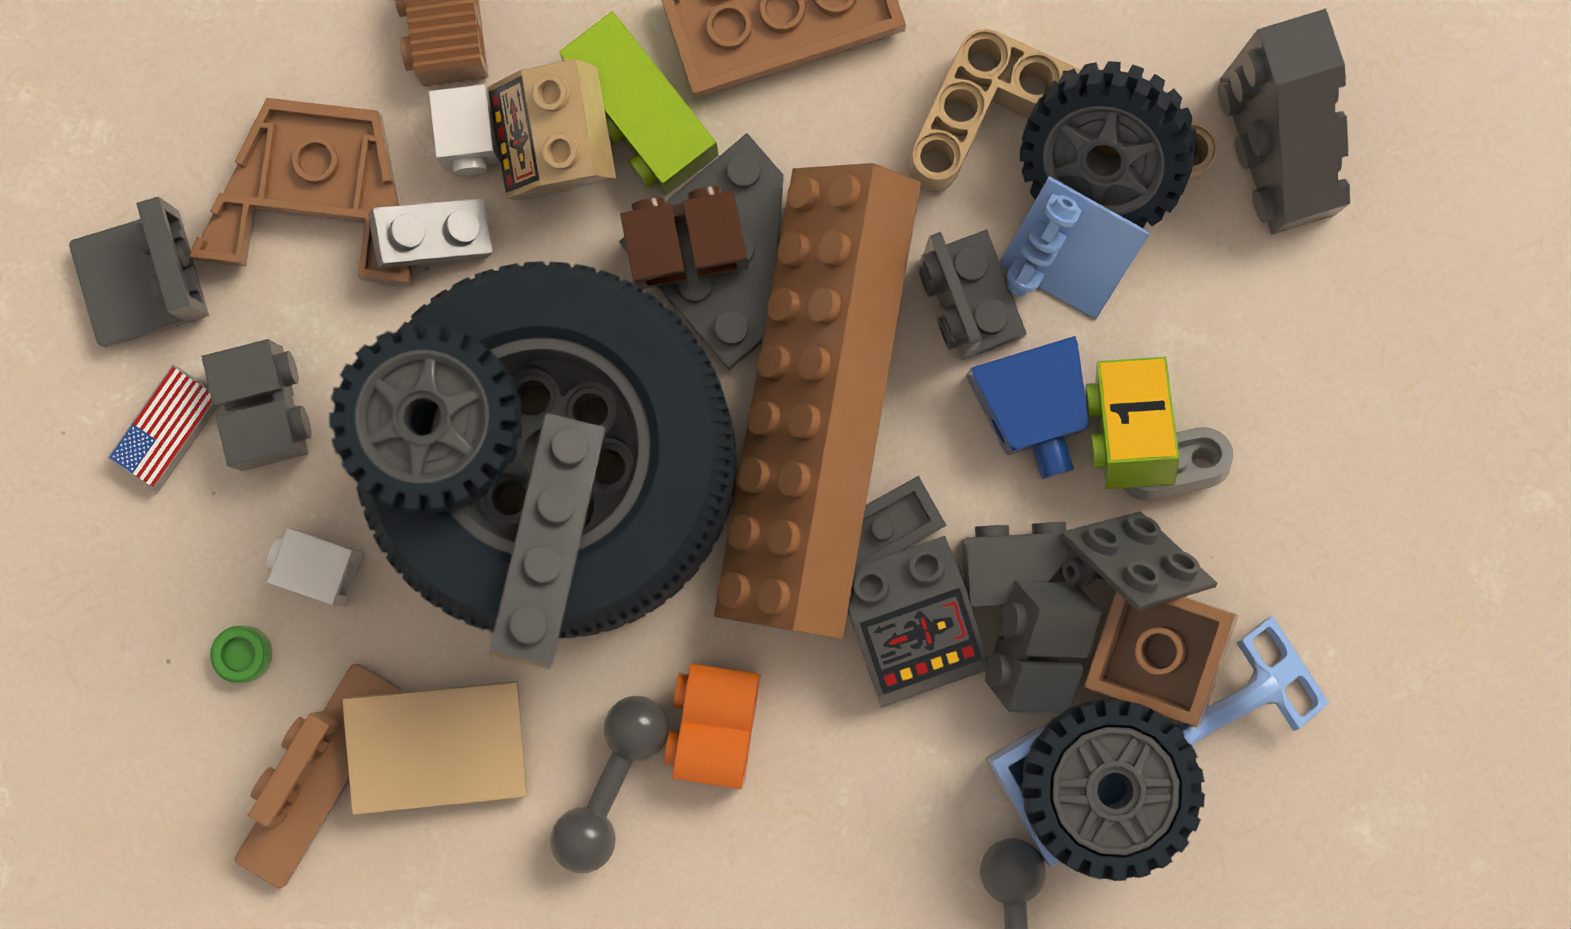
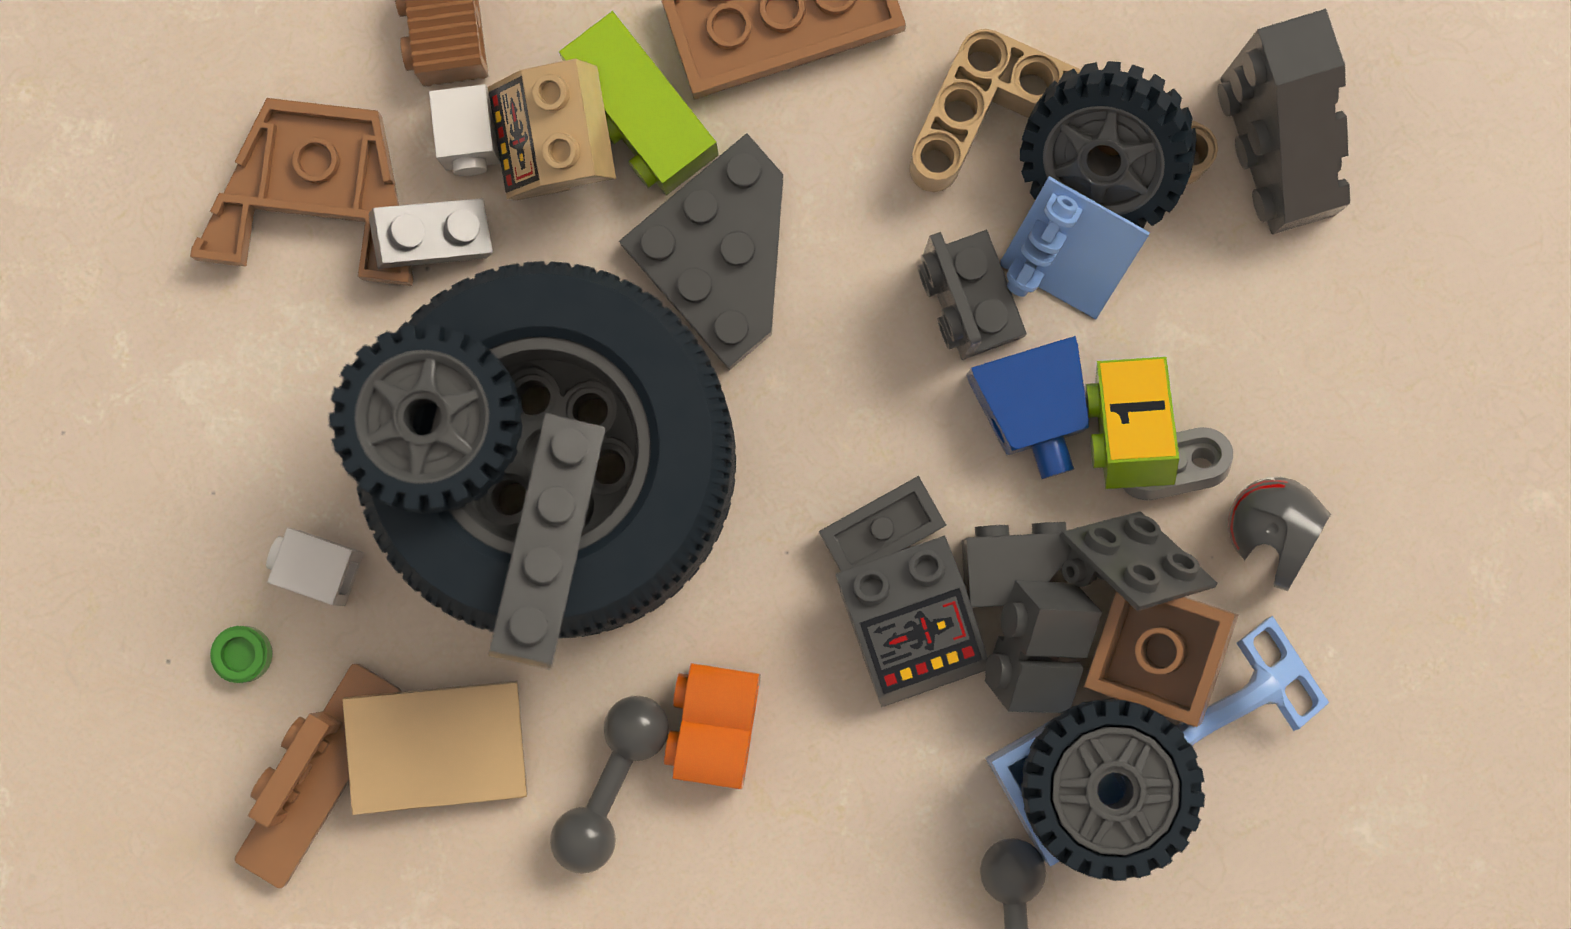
dark grey bracket [69,196,209,348] -> none
tile [107,365,218,491] -> none
dark grey piece [201,339,312,471] -> none
reddish brown piece [620,186,749,290] -> none
medium nougat brick [714,163,921,639] -> none
none -> dark grey helmet [1228,477,1331,592]

